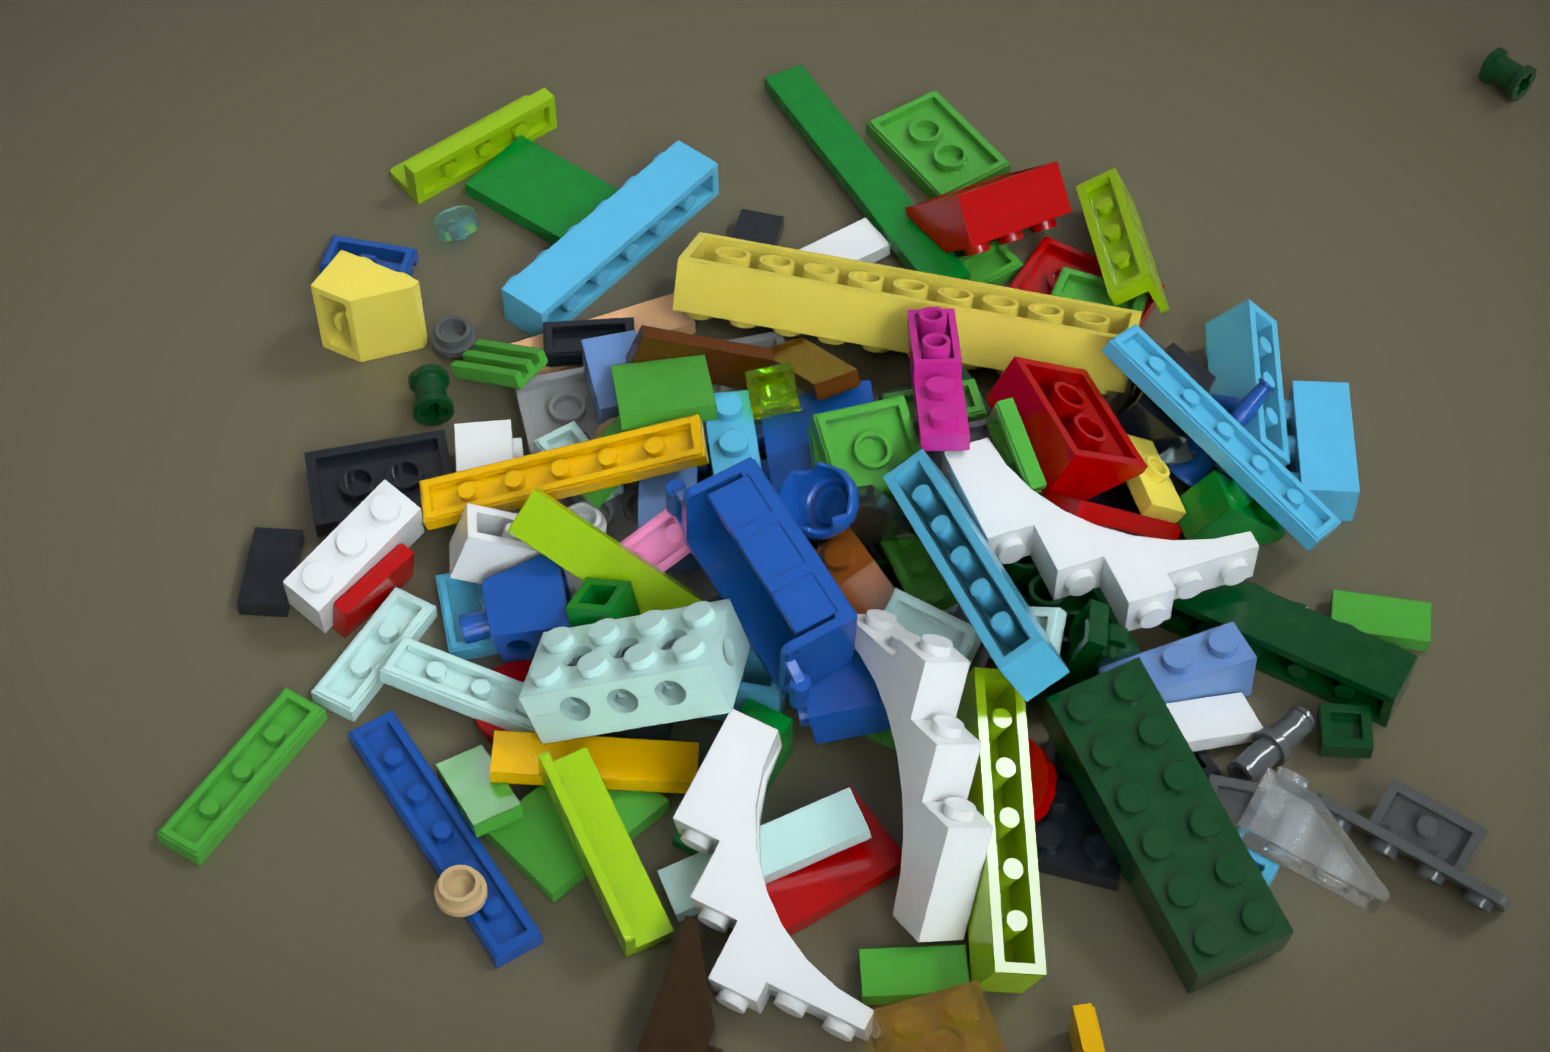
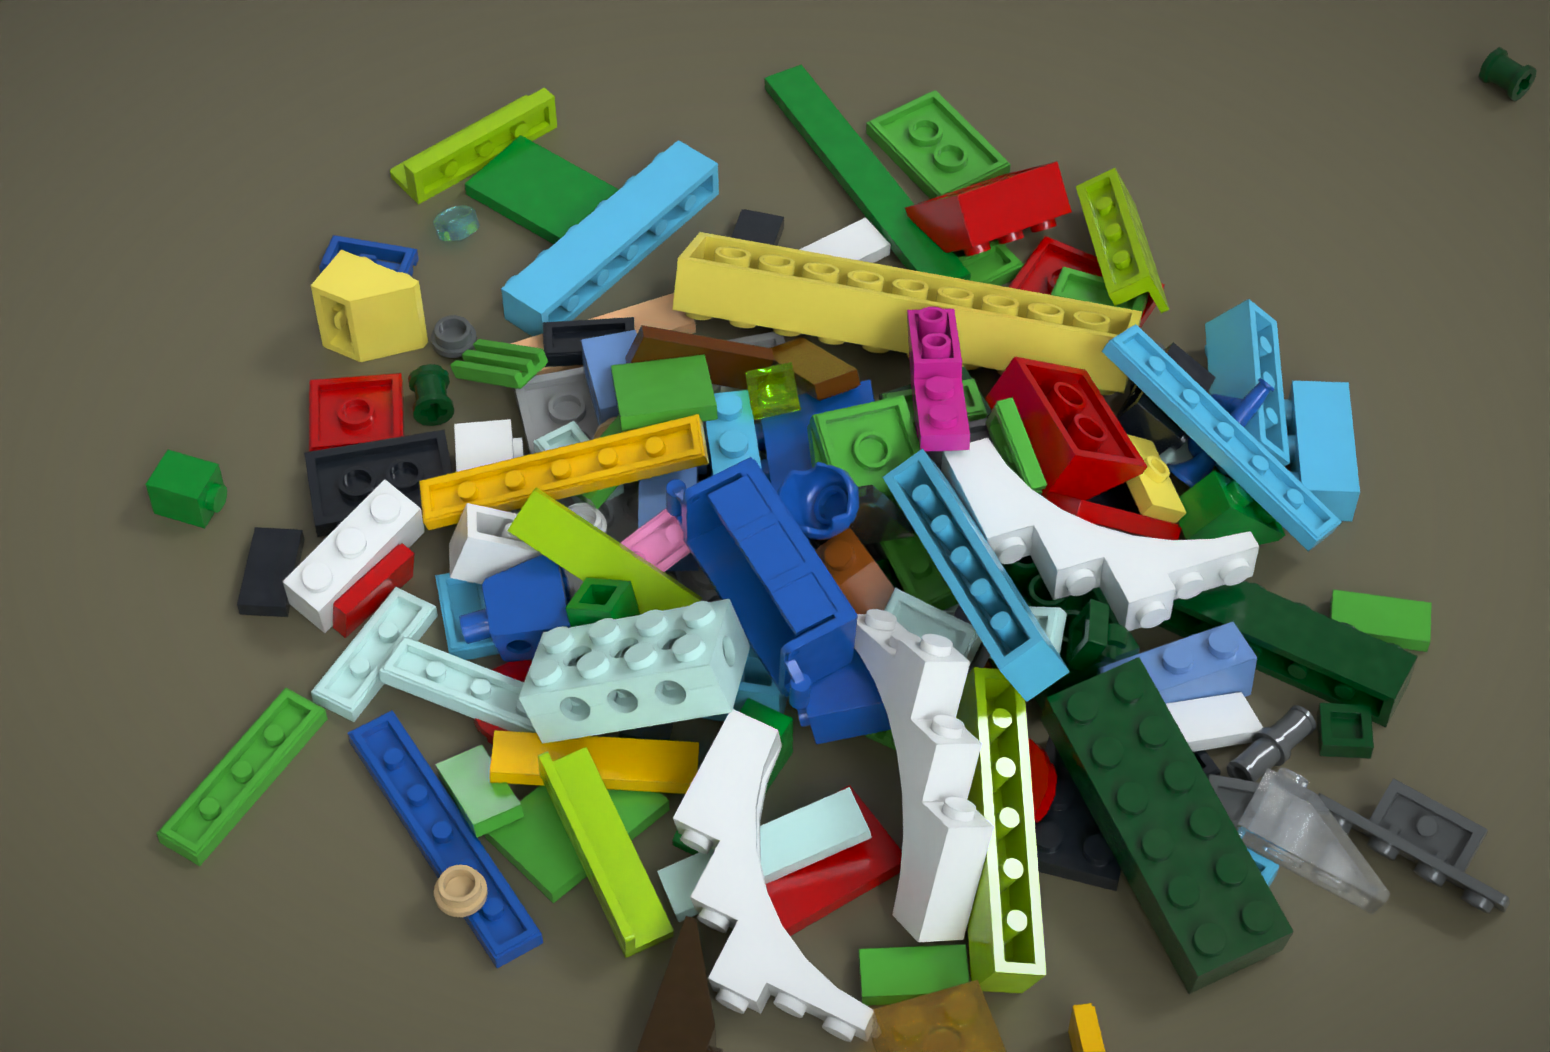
none -> green brick [145,449,227,529]
none -> red tile [309,373,404,452]

